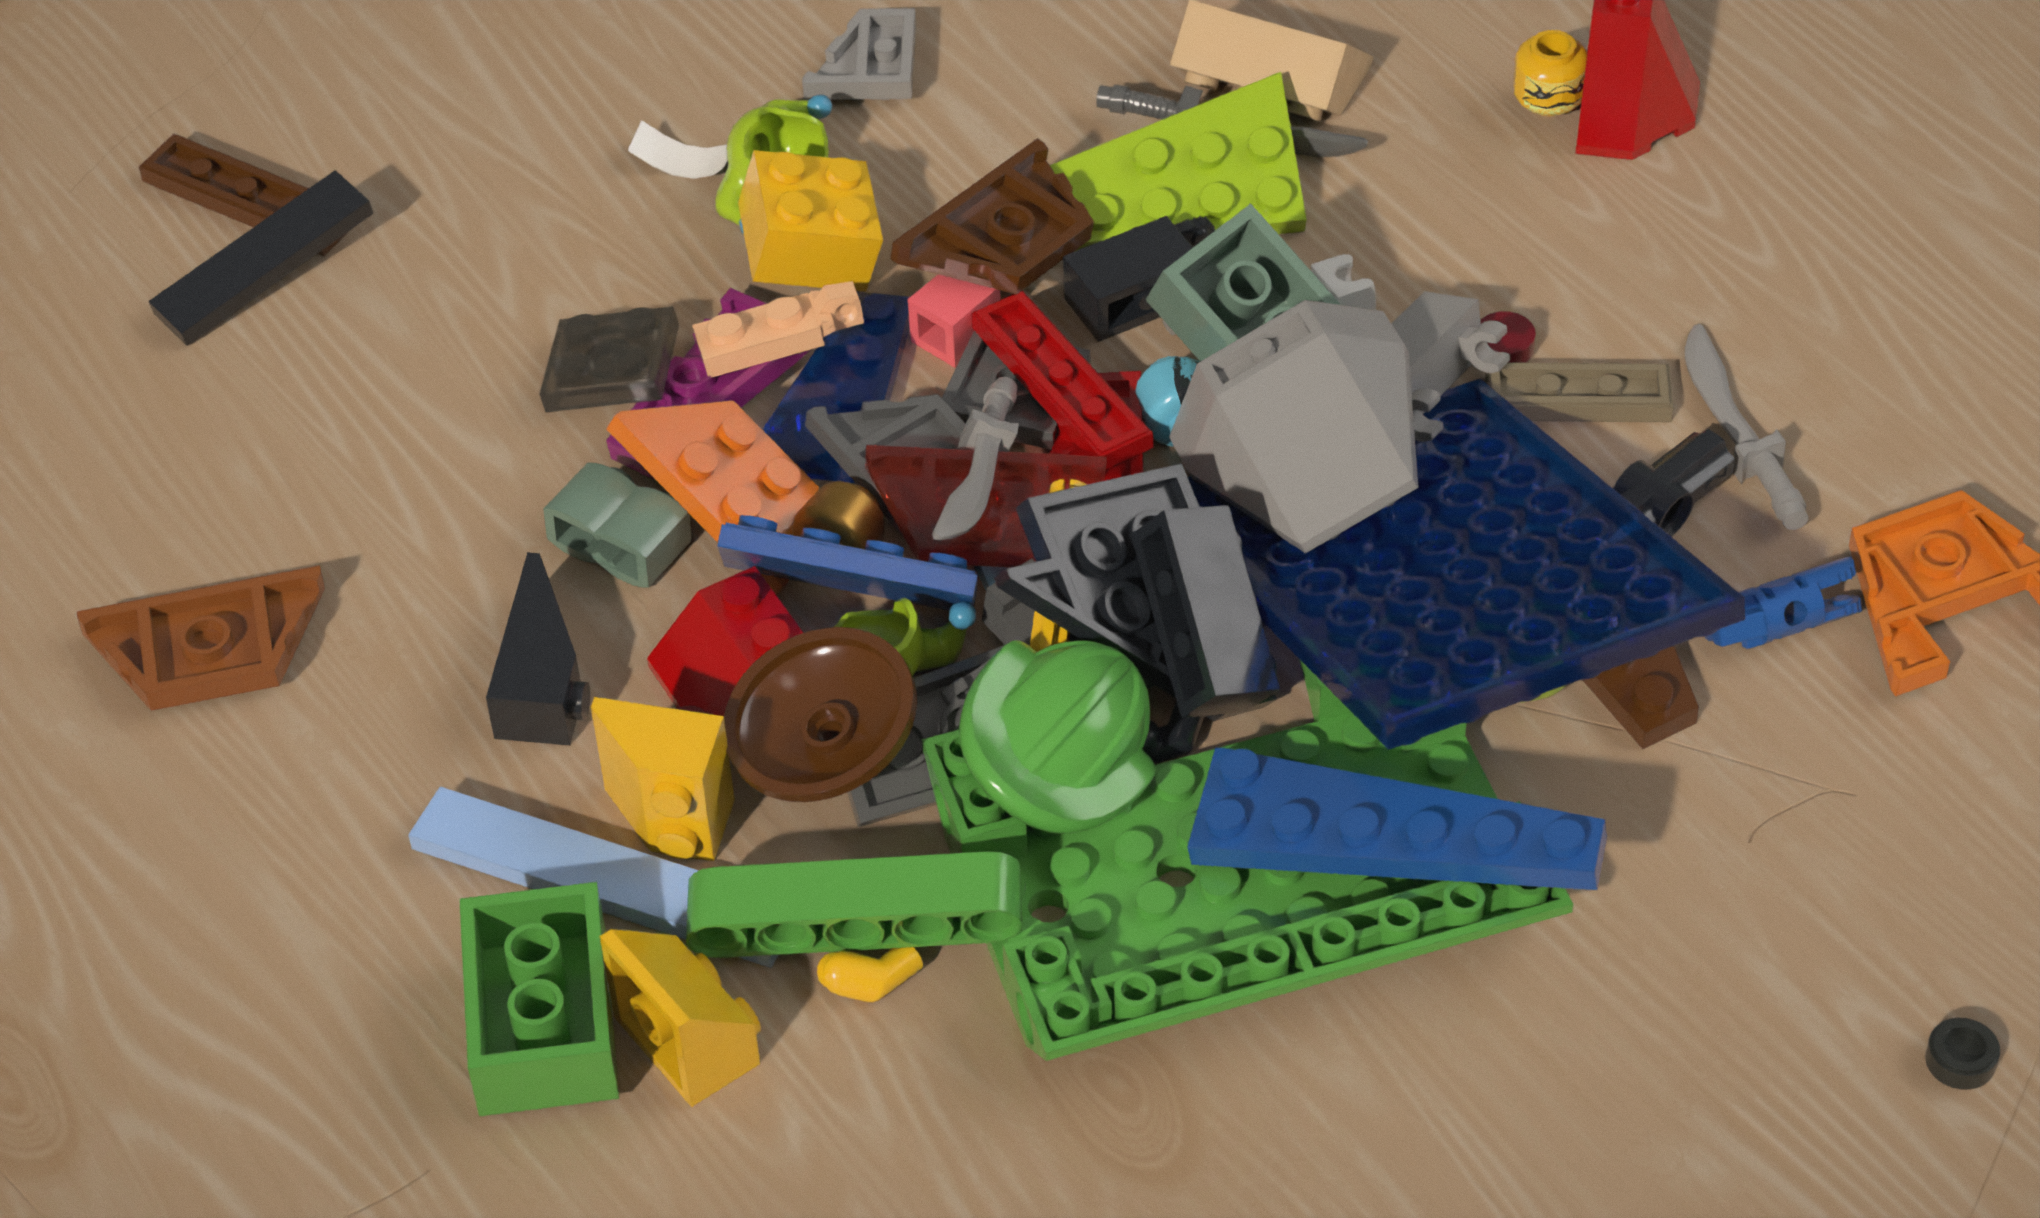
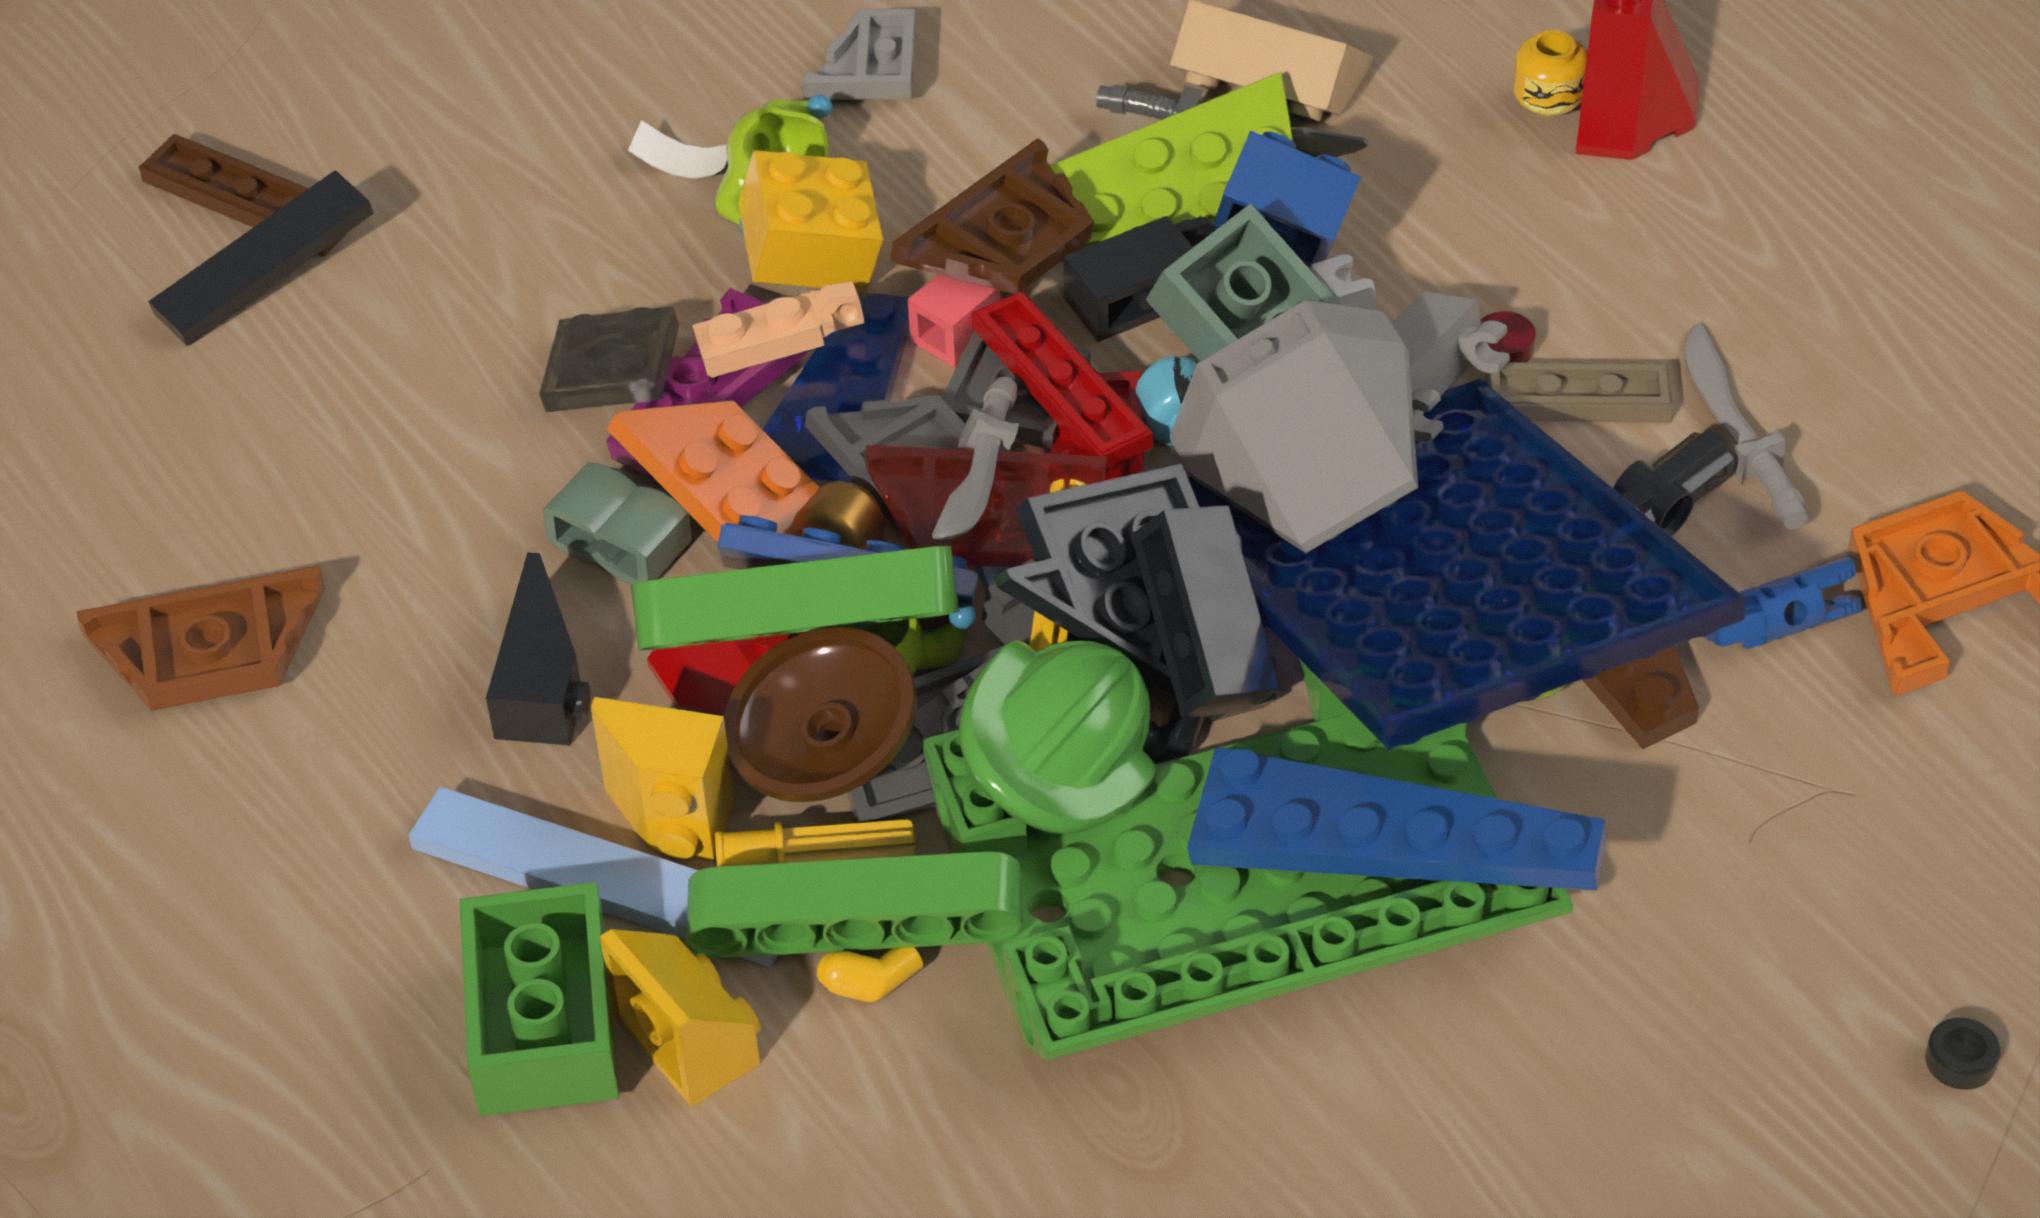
none -> bright green beam [631,546,959,650]
none -> yellow axle [715,819,916,867]
none -> blue brick [1213,130,1361,267]

